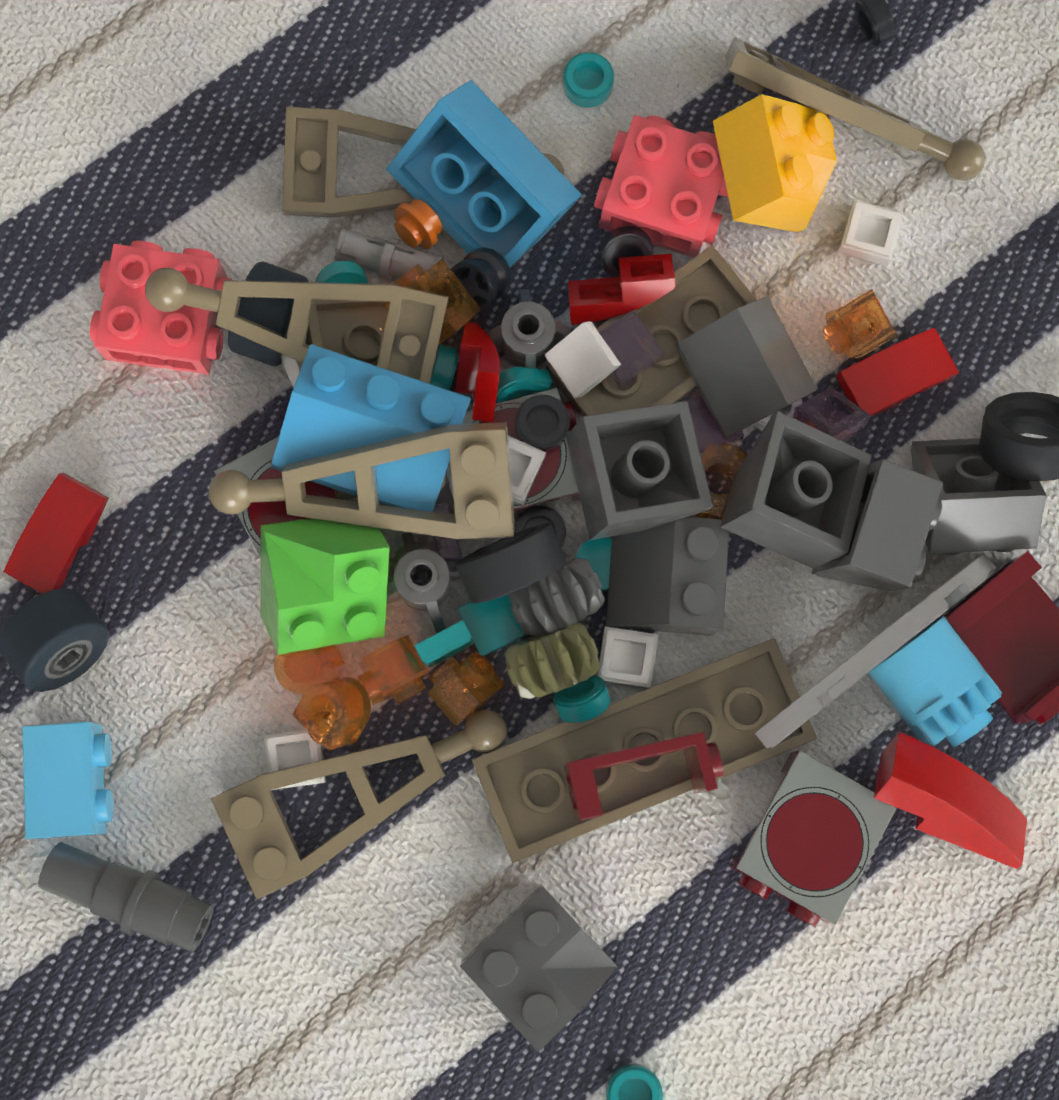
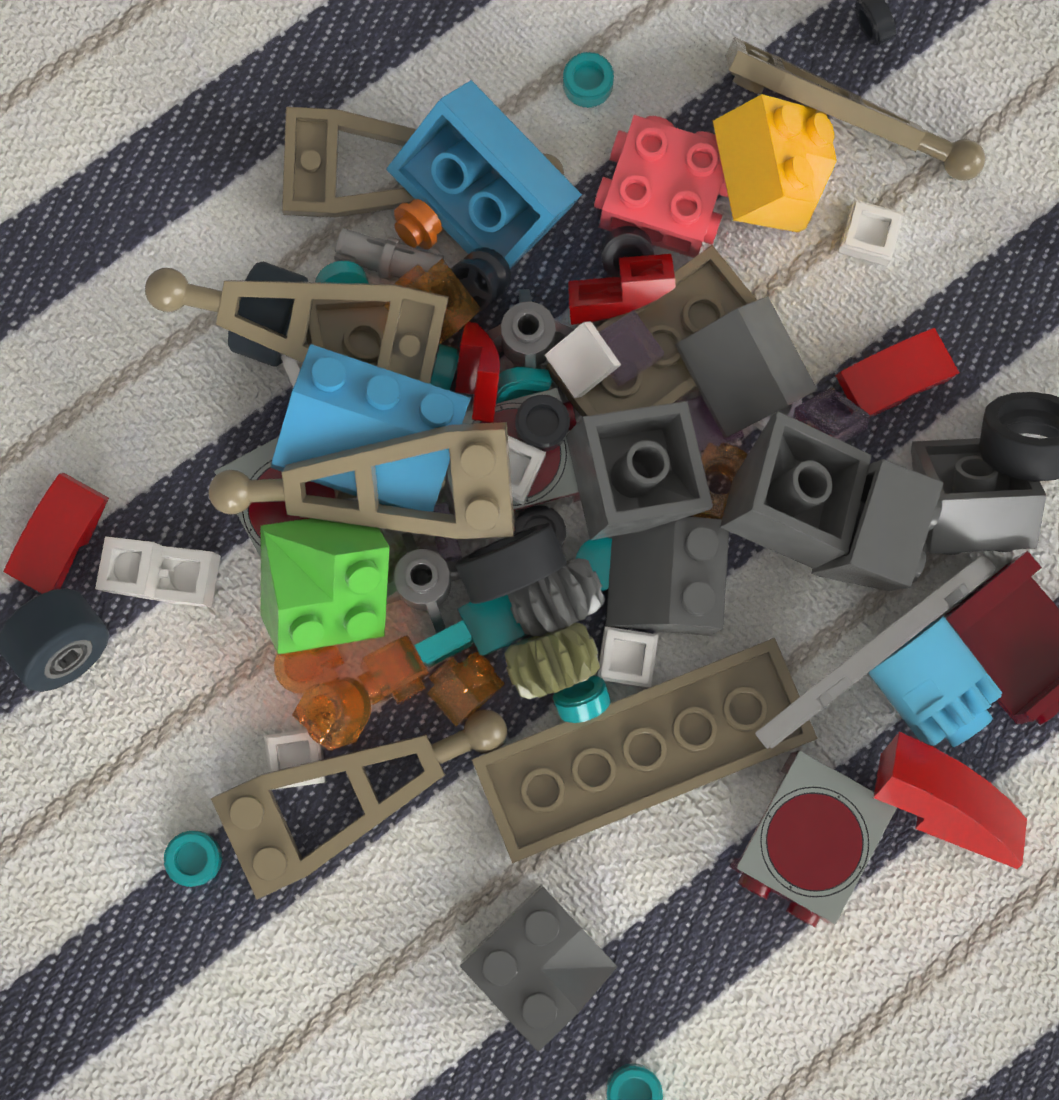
medium azure brick [22,722,114,839] -> none
dark grey piece [38,842,214,952] -> none
coral brick [90,241,232,375] -> none
dark red panel [563,732,724,821] -> none
clear orange plate [823,289,897,358] -> none
none -> white slope [95,537,221,608]
none -> teal tile [164,831,222,887]

